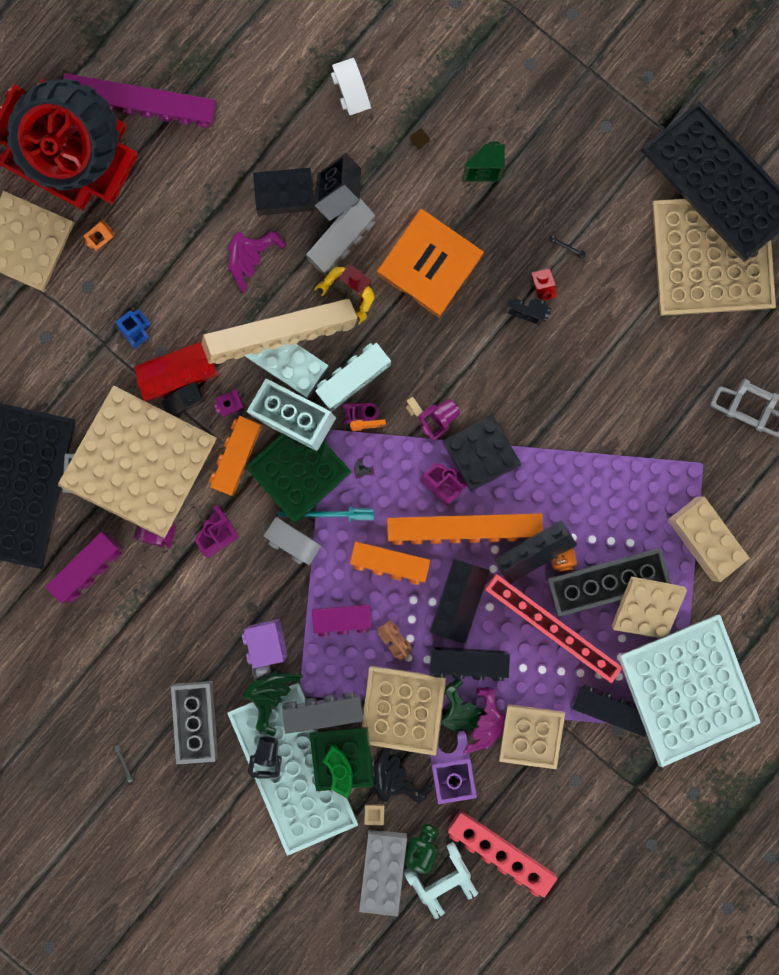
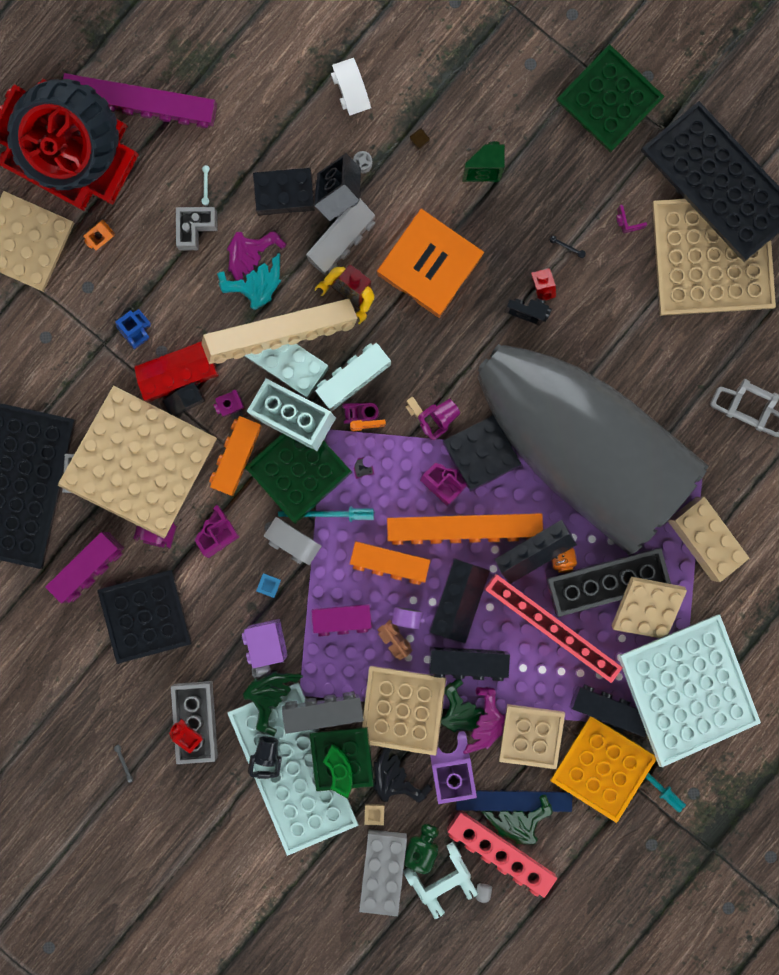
none -> black plate [97,570,192,664]
none -> red bracket [169,719,203,754]
none -> light grey brick [176,207,217,250]
none -> light aqua hinge [202,165,210,206]
none -> teal animal [217,253,281,310]
none -> dark azure plate [256,573,281,598]
none -> light grey wheel [353,151,372,174]
none -> medium lavender piece [390,607,425,629]
none -> dark blue tile [456,790,572,812]
none -> light grey piece [475,883,492,903]
none -> dark grey panel [477,344,709,555]
none -> dark green animal [482,795,553,845]
none -> light orange plate [550,716,656,823]
none -> dark green plate [556,44,665,153]
none -> magenta bracket [616,205,647,234]
none -> teal piece [645,773,686,812]

